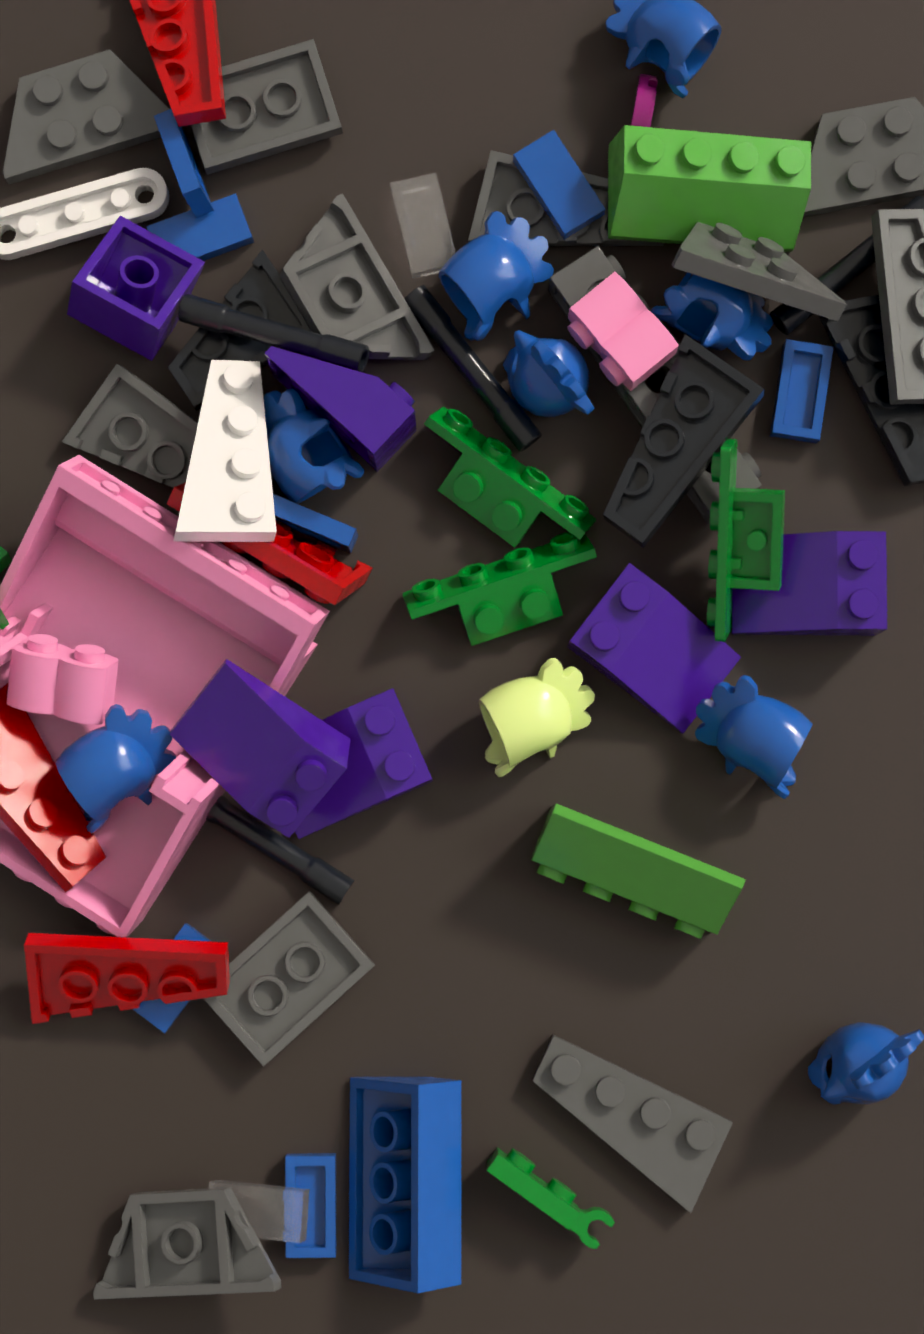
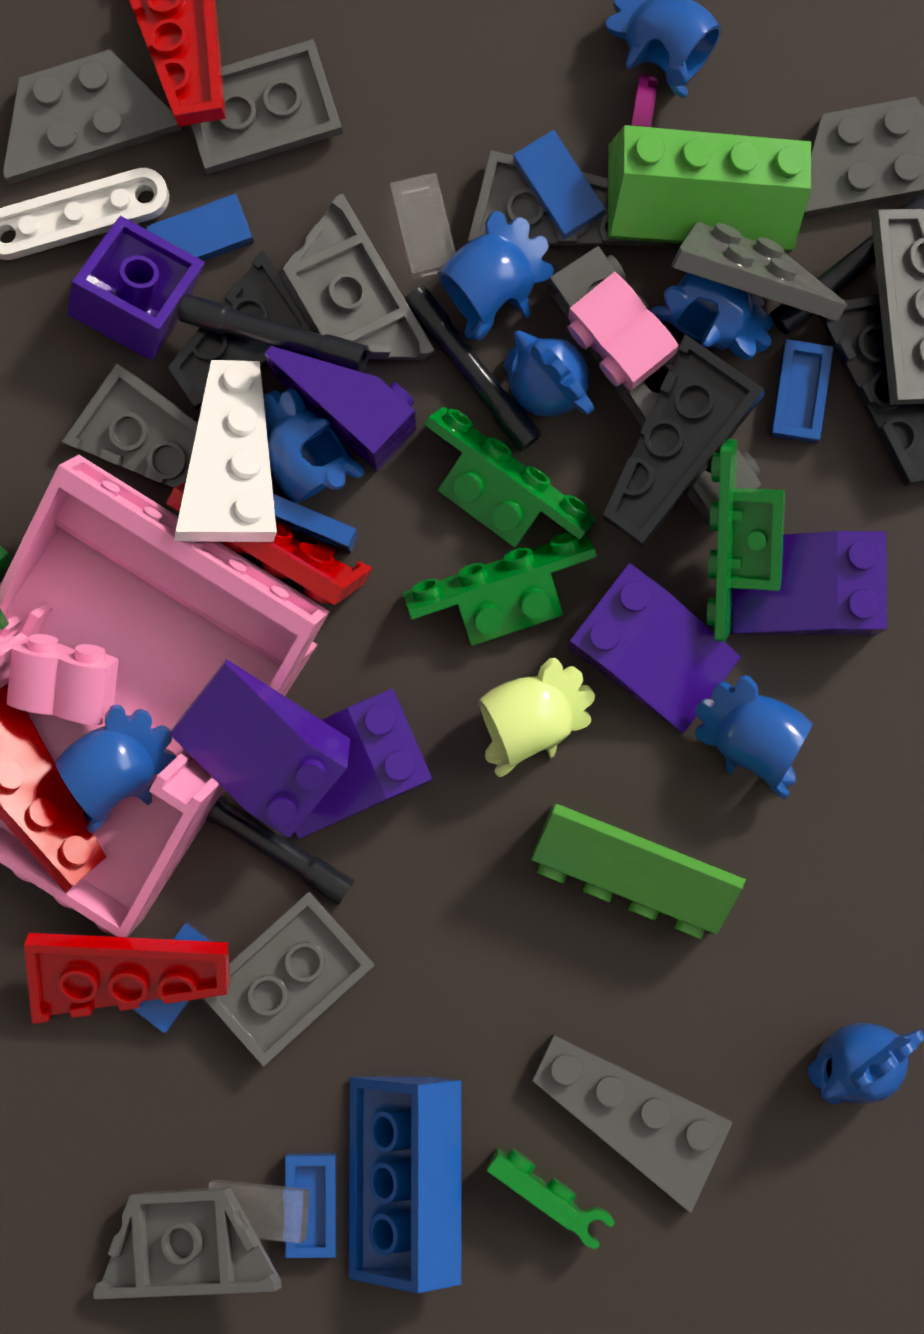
blue tile [154,109,214,218] -> none

